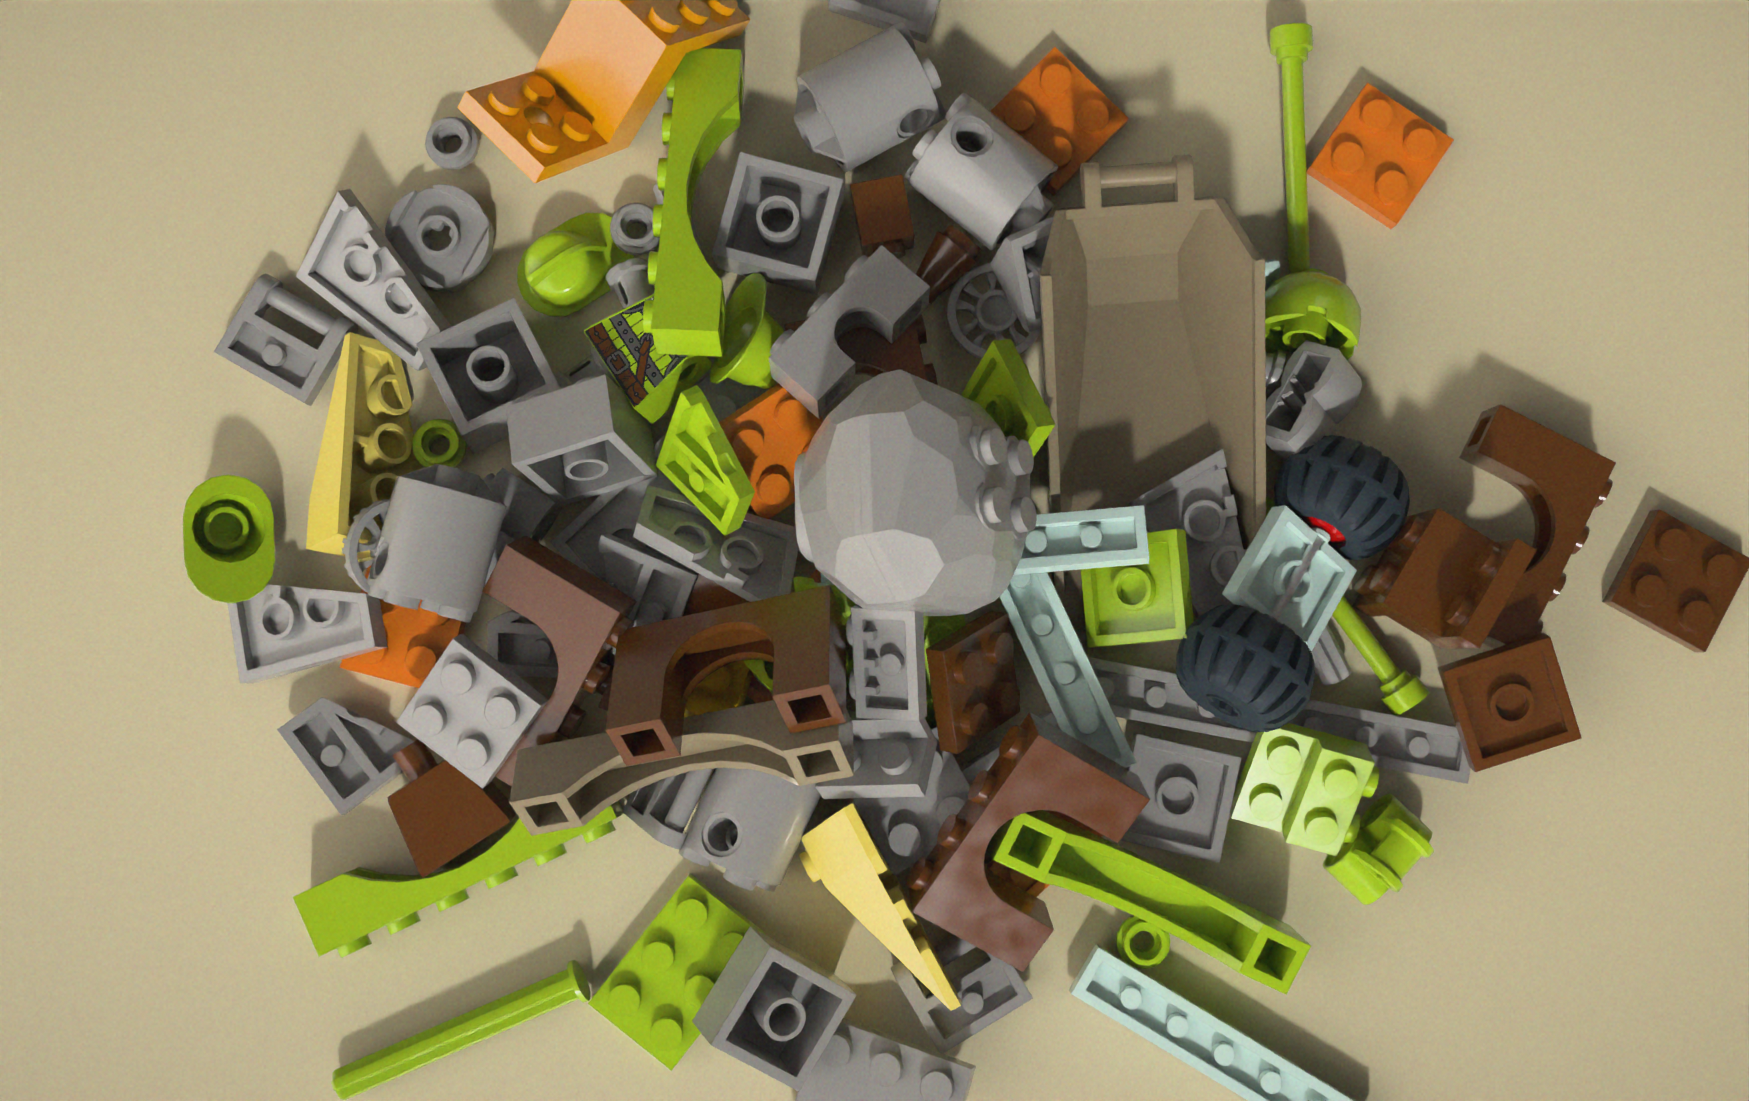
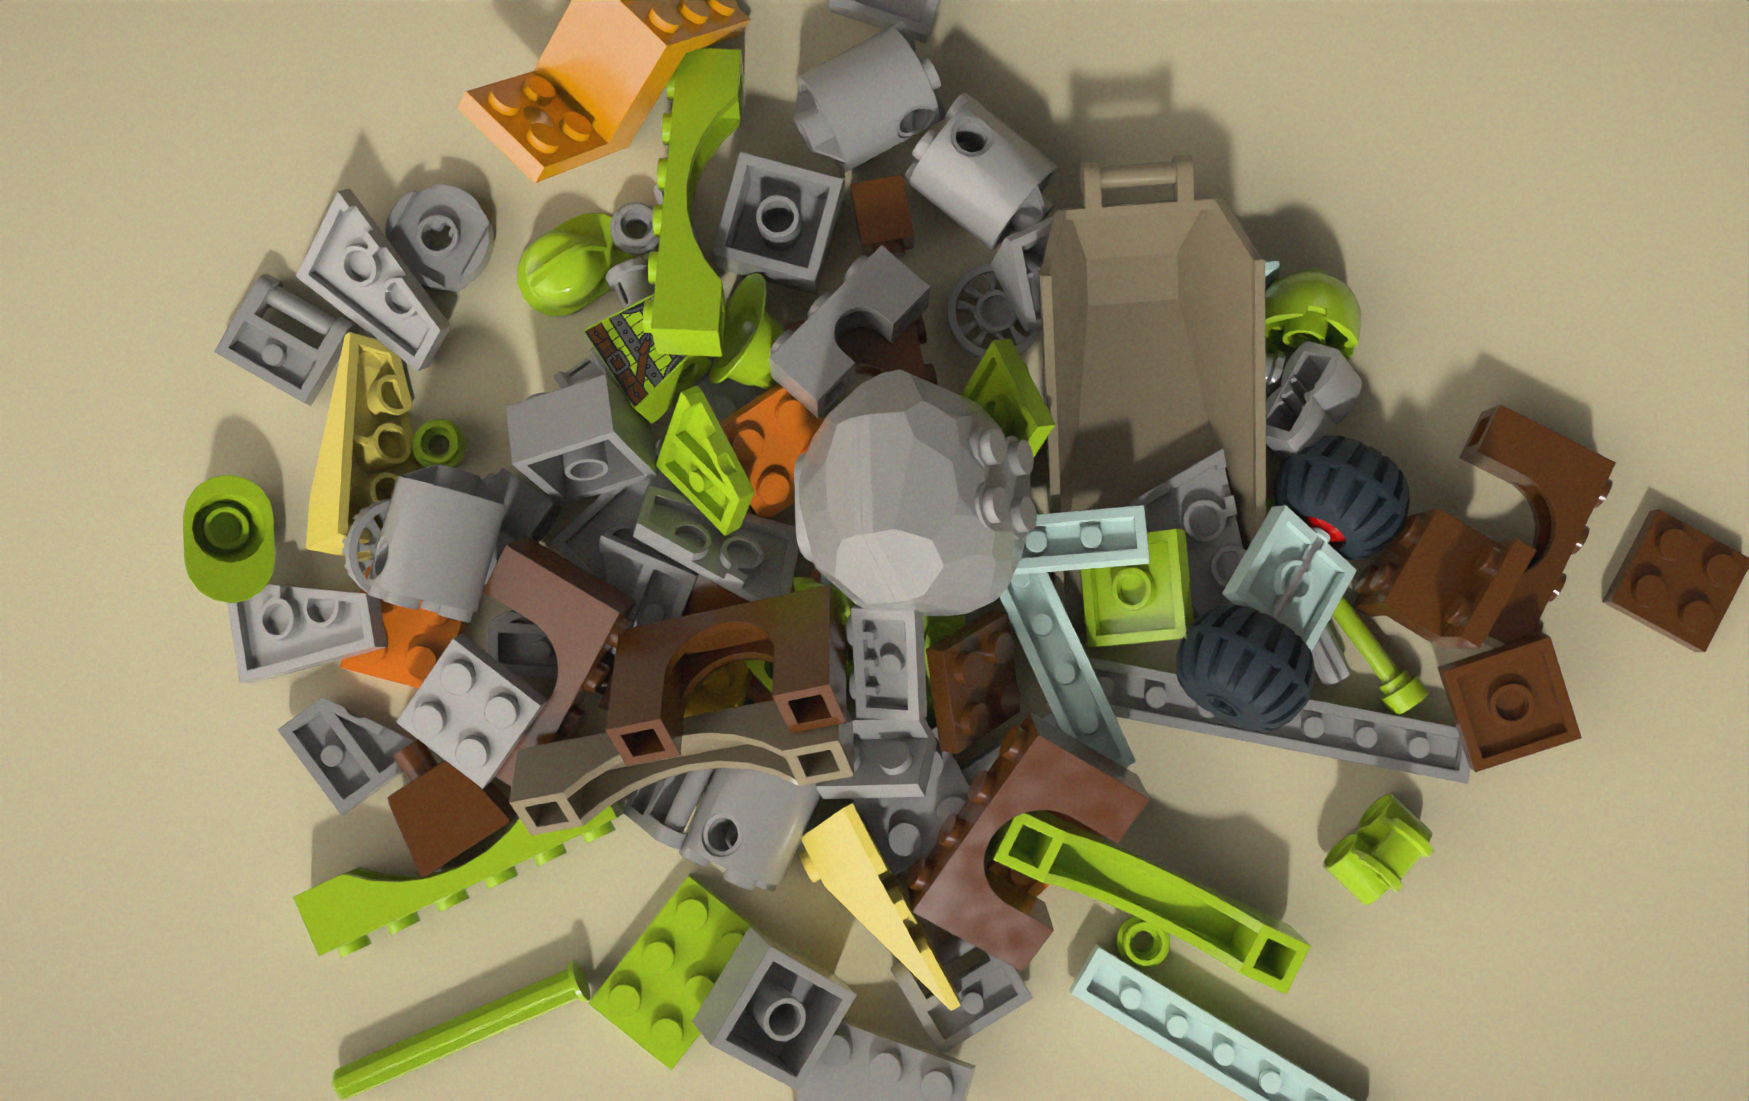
light grey brick [416,298,561,454] -> none
light grey plate [425,117,479,170] -> none
reddish brown cone [915,224,982,304] -> none
orange plate [991,47,1129,196] -> none
light grey plate [1120,733,1241,863] -> none
lime plate [1230,723,1379,856] -> none
lime piece [1270,23,1313,274] -> none
orange plate [1307,82,1454,229] -> none

